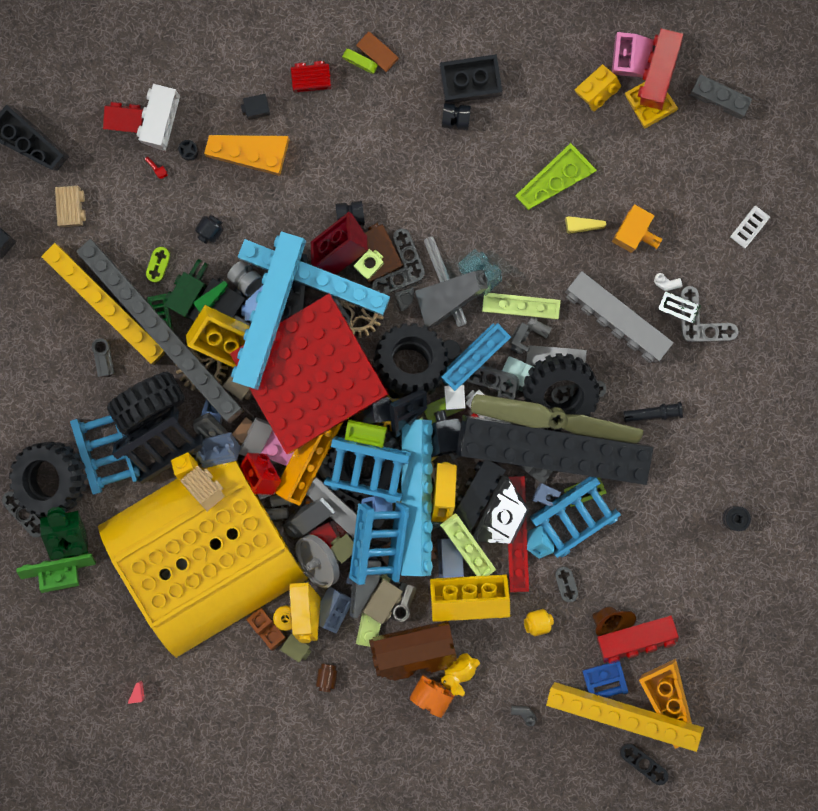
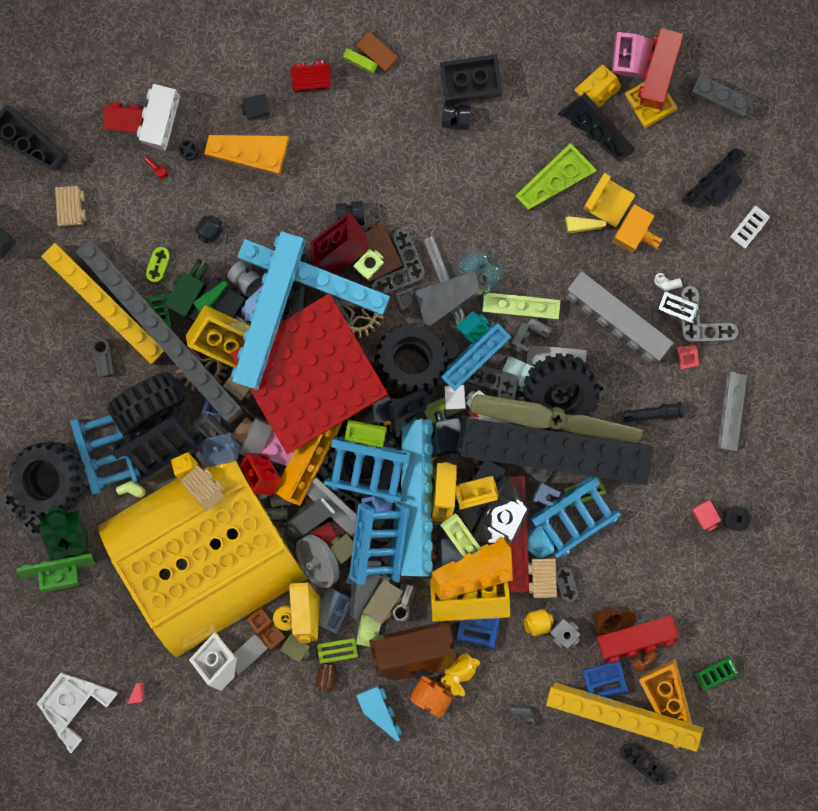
none -> white wing [37,672,118,753]
none -> yellowish green arm [116,481,146,498]
none -> white slope [189,632,237,691]
none -> light grey slope [233,633,269,675]
none -> lime tile [317,638,358,664]
none -> medium azure slope [356,685,402,741]
none -> light orange wedge [431,537,513,600]
none -> yellow hinge [455,475,499,509]
none -> teal brick [456,311,490,345]
none -> blue plate [456,618,500,650]
none -> tan brick [528,558,557,598]
none -> light grey brick [550,618,580,649]
none -> black wing [558,92,635,161]
none -> yellow bracket [583,173,635,227]
none -> dark orange arm [632,652,658,672]
none -> coral slope [676,344,699,370]
none -> black bracket [681,148,746,208]
none -> coral brick [691,500,721,531]
none -> green slope [694,656,739,691]
none -> light grey fence [717,372,747,451]

